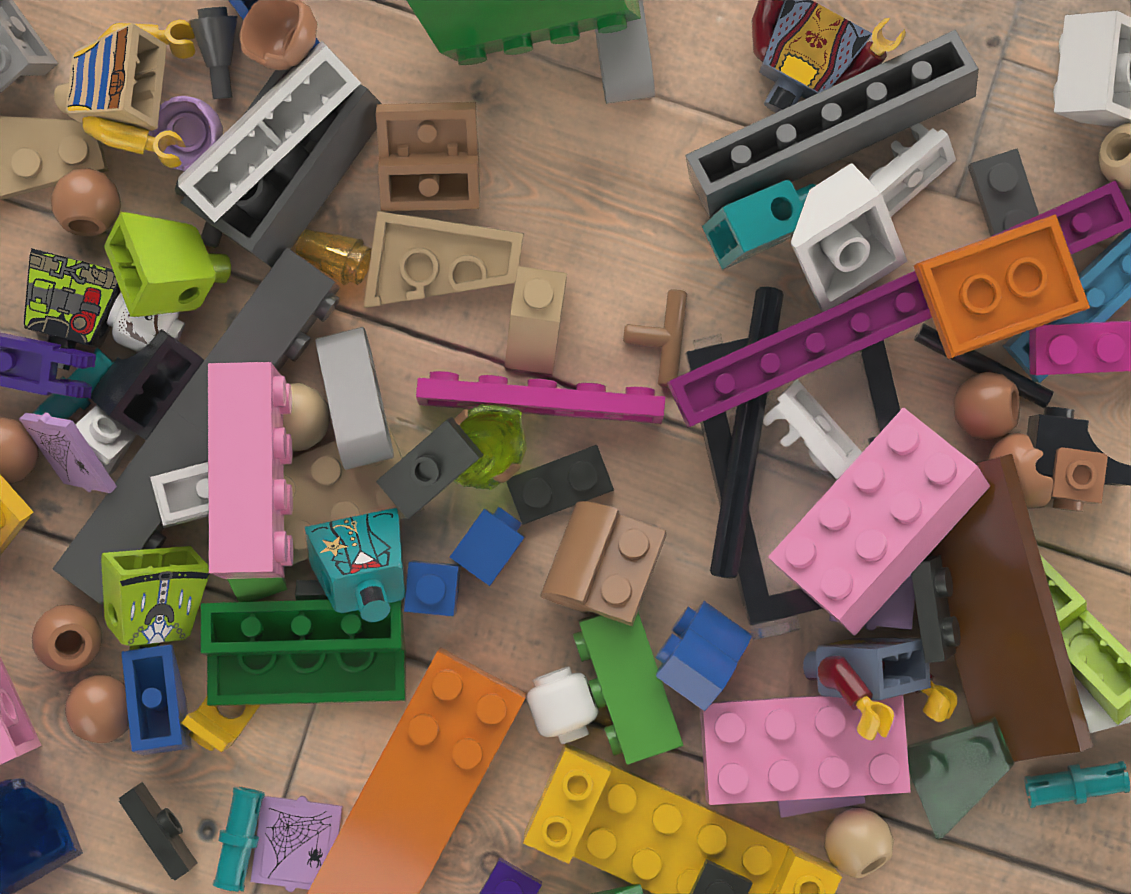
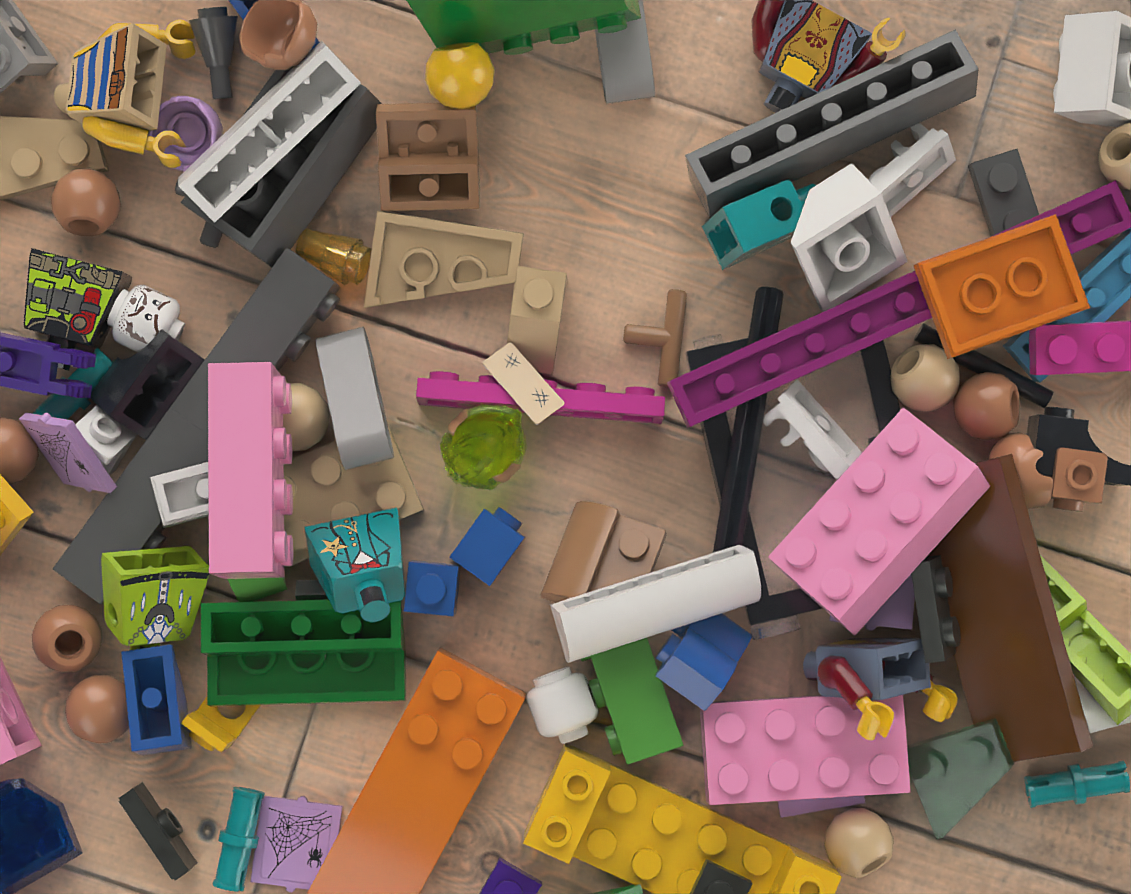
lime torso [104,212,231,317] -> none
pearl dark grey plate [376,417,483,519] -> none
pearl dark grey plate [506,445,614,525] -> none
none -> yellow piece [425,42,495,109]
none -> tan sticker [483,342,564,425]
none -> white brick [550,544,761,663]
none -> tan piece [891,344,960,412]

